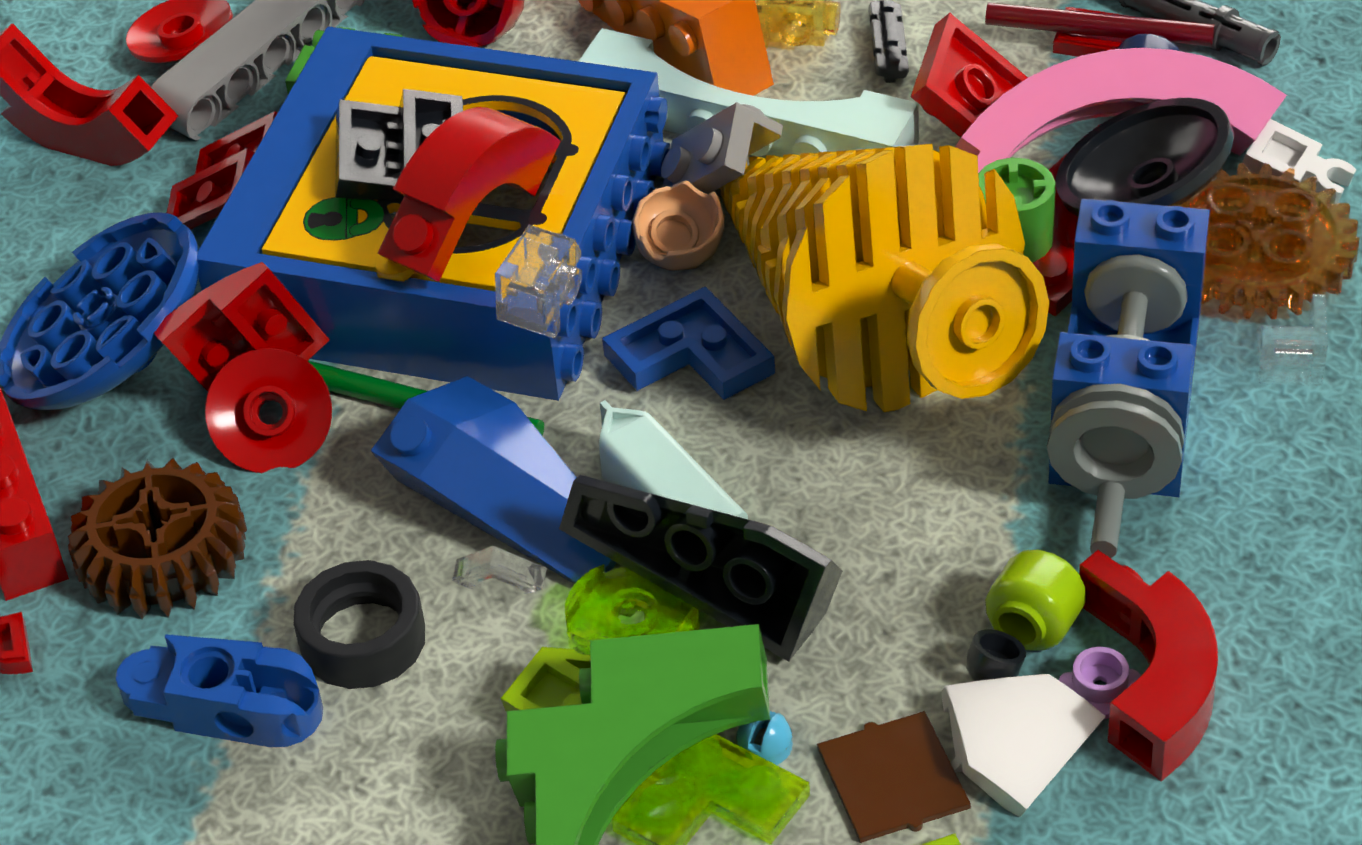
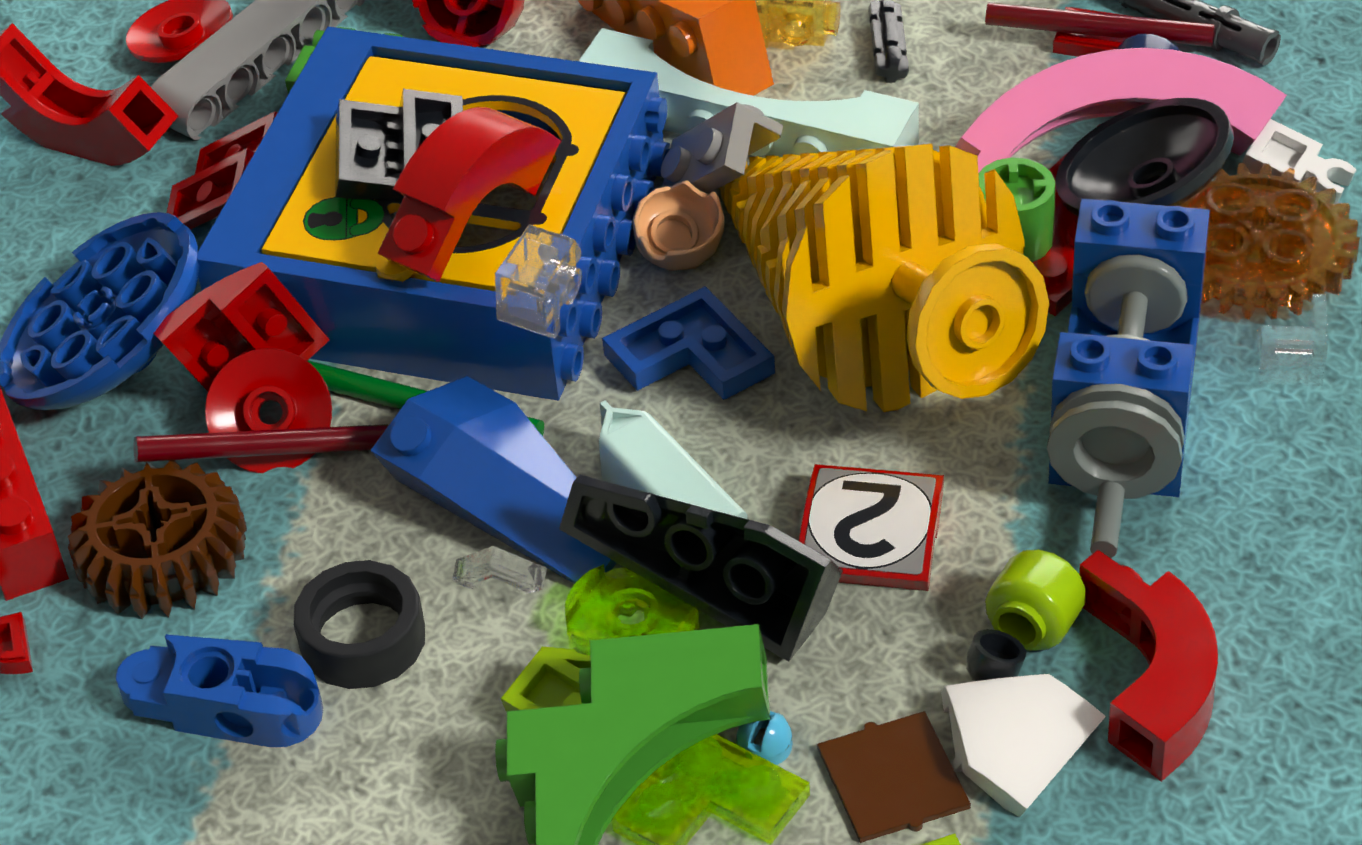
red plate [910,13,1028,138] -> none
lavender plate [1059,647,1141,719] -> none
none -> dark red bar [133,424,389,462]
none -> slope [799,464,944,591]

